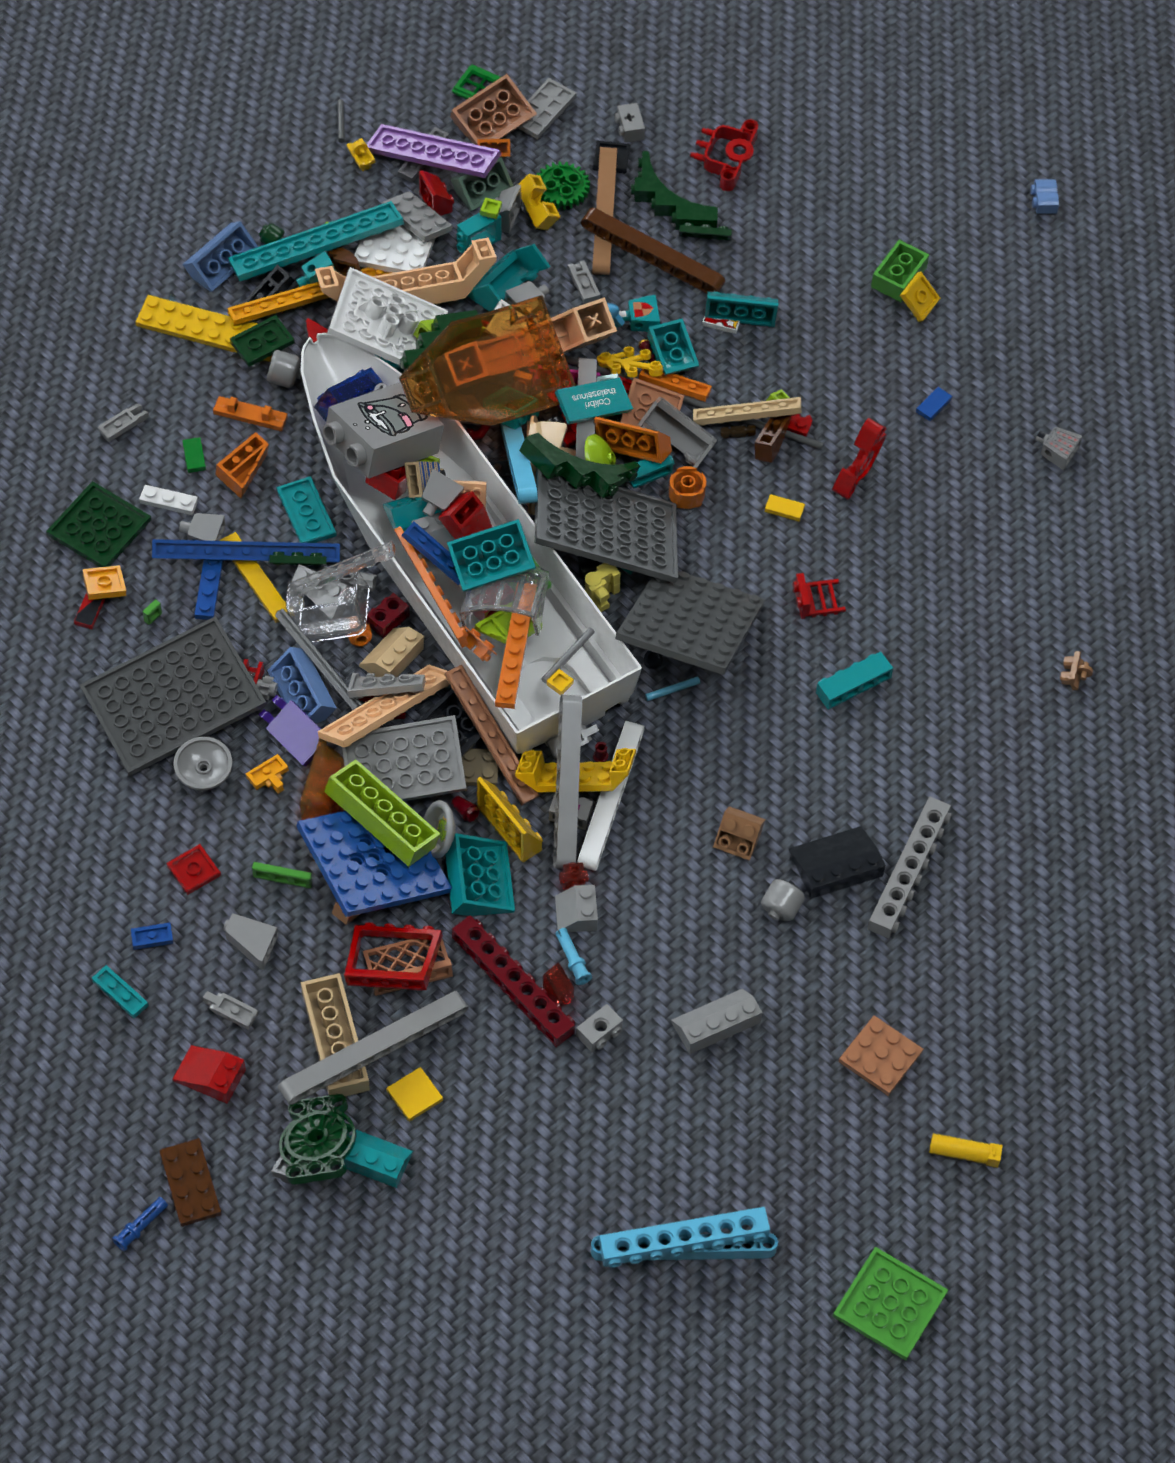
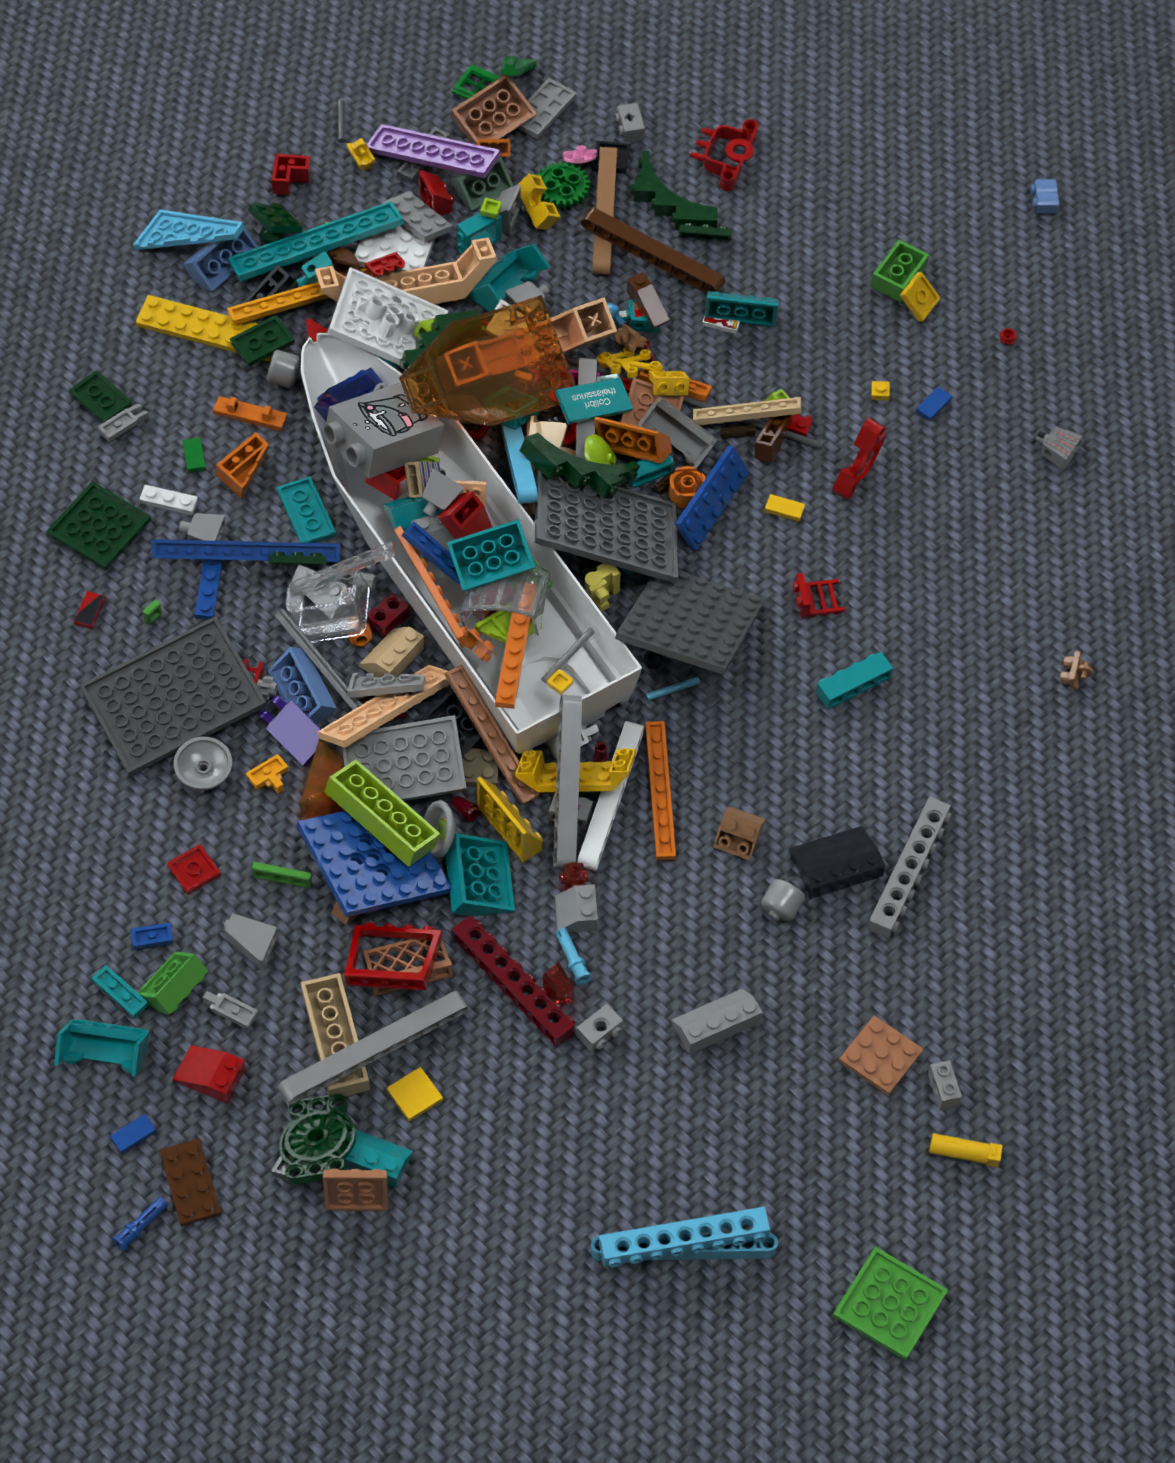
light orange plate [83,565,126,600] -> none
yellow tile [220,532,292,623] -> none
light grey plate [567,260,600,303] -> none
teal slope [647,318,699,375] -> none
none -> teal windscreen [54,1019,149,1077]
none -> dark green plate [69,370,133,424]
none -> blue tile [110,1114,157,1154]
none -> medium azure wing [133,210,245,250]
none -> bright green slope [137,951,209,1014]
none -> dark green plate [248,203,303,233]
none -> red brick [272,154,311,195]
none -> nougat plate [323,1169,388,1211]
none -> red plate [365,252,405,277]
none -> green wing [501,56,537,76]
none -> bright pink dish [563,146,597,164]
none -> medium nougat hips [614,324,646,351]
none -> slope [627,272,670,329]
none -> orange plate [645,721,676,860]
none -> yellow bracket [649,371,690,395]
none -> dark brown axle [653,466,680,493]
none -> blue plate [675,446,749,550]
none -> yellow plate [871,381,890,401]
none -> light grey brick [928,1060,962,1111]
none -> red plate [999,328,1017,345]

